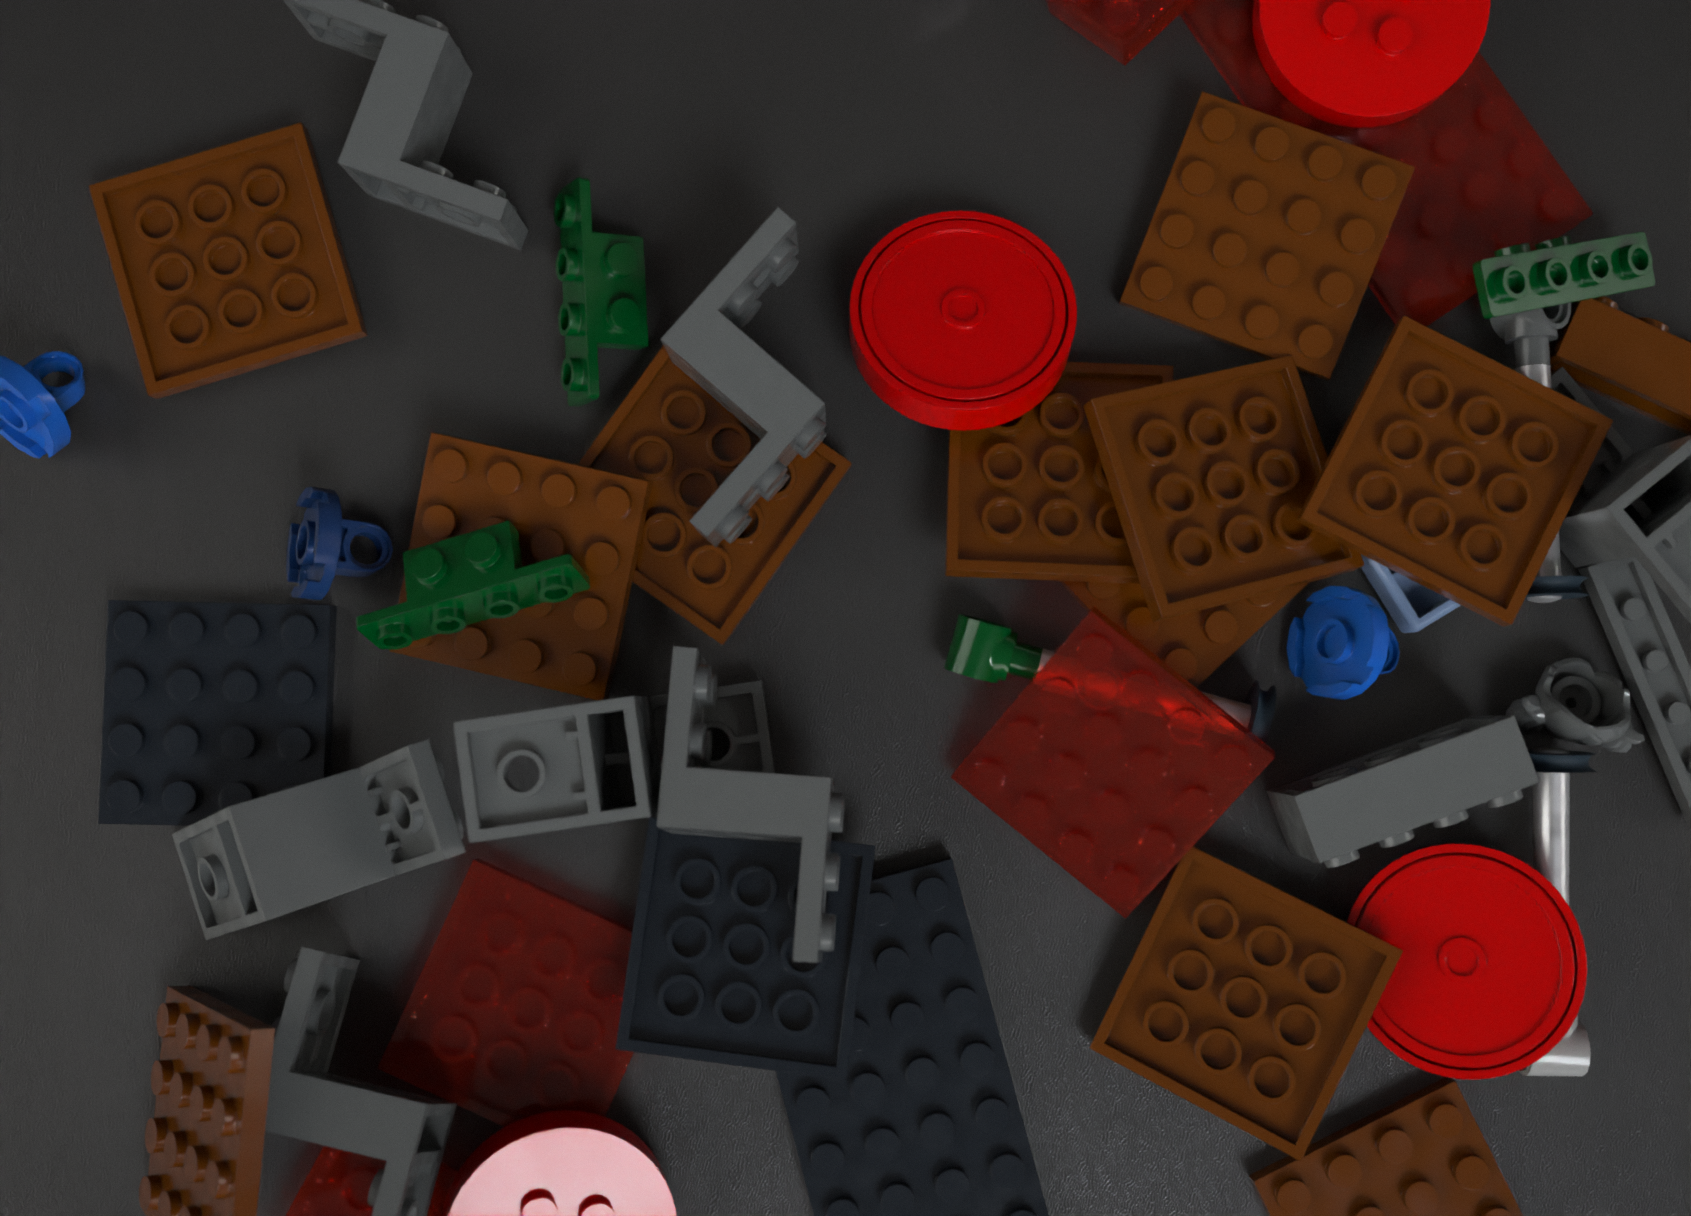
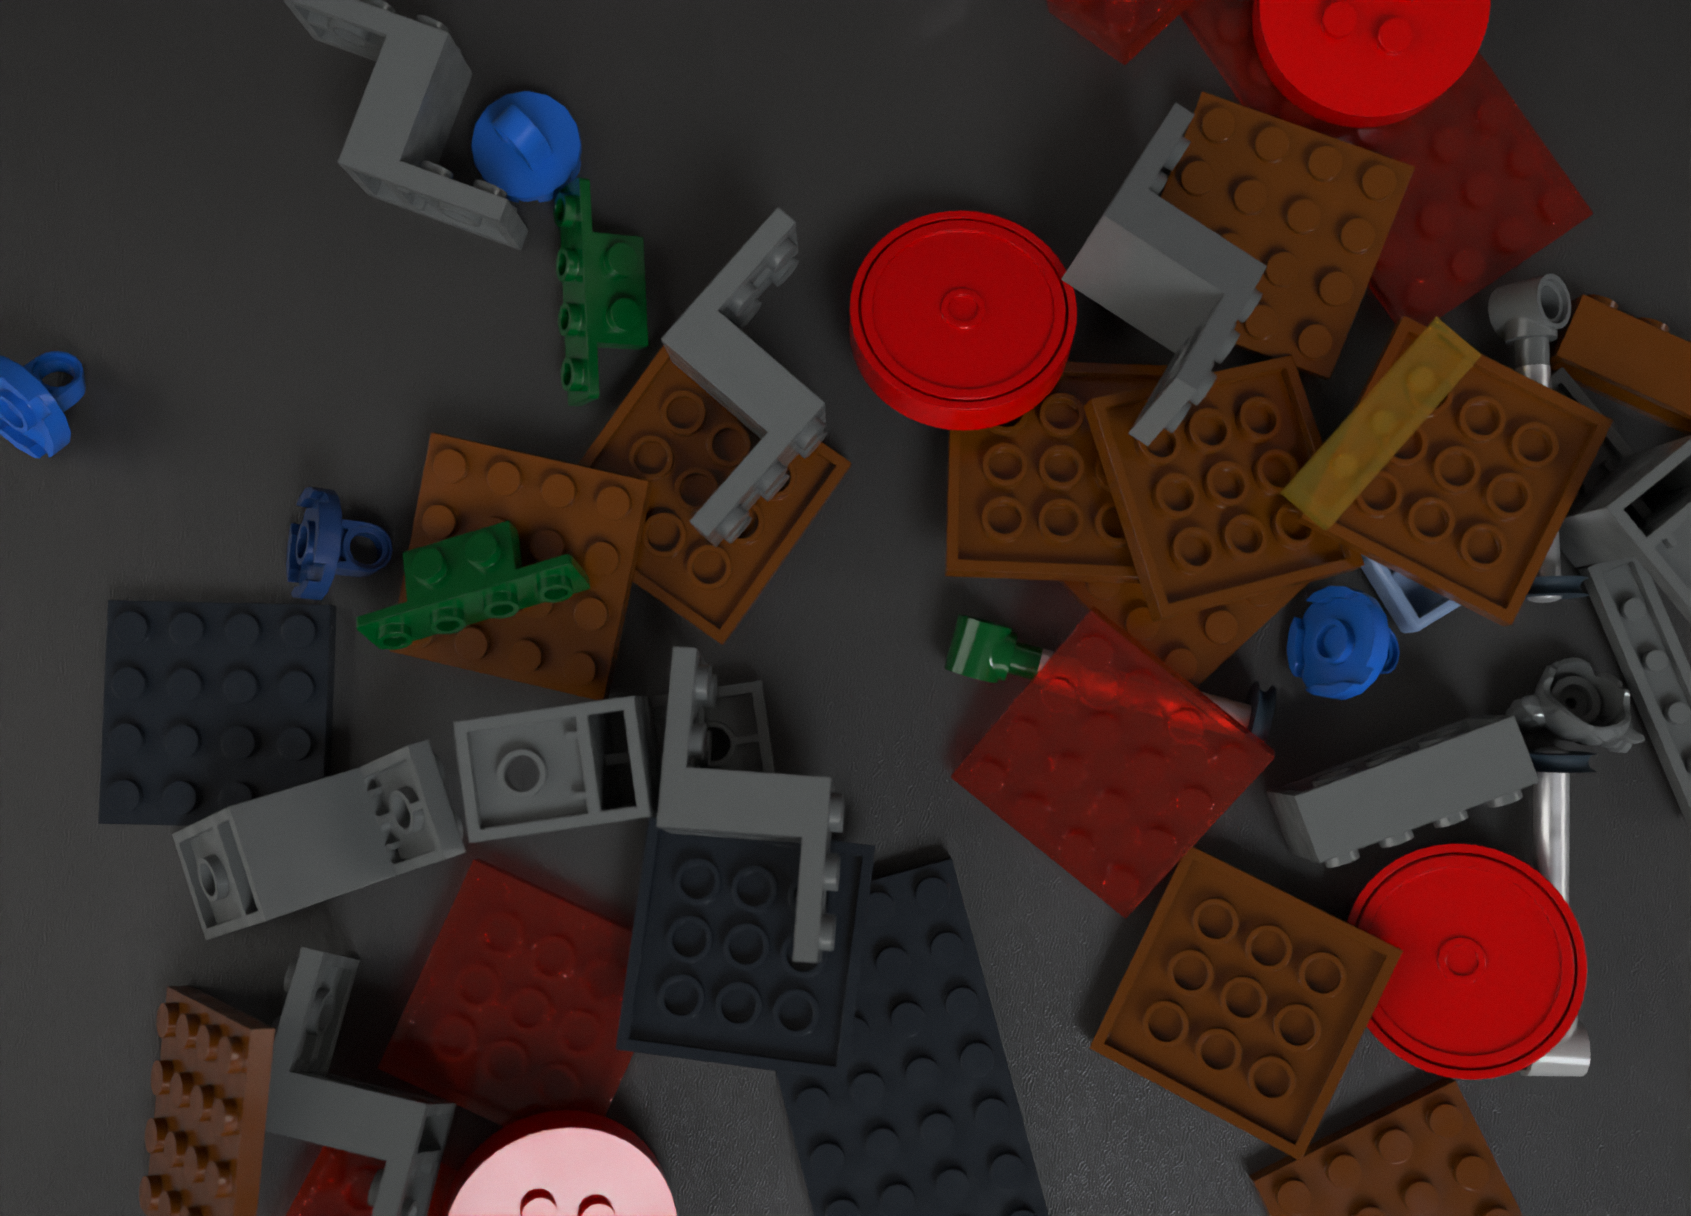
reddish brown plate [88,122,368,399] -> none
dark green bracket [1473,232,1655,319] -> none
none -> blue tile [471,91,582,203]
none -> dark grey bracket [1061,103,1267,446]
none -> clear yellow tile [1280,317,1481,531]

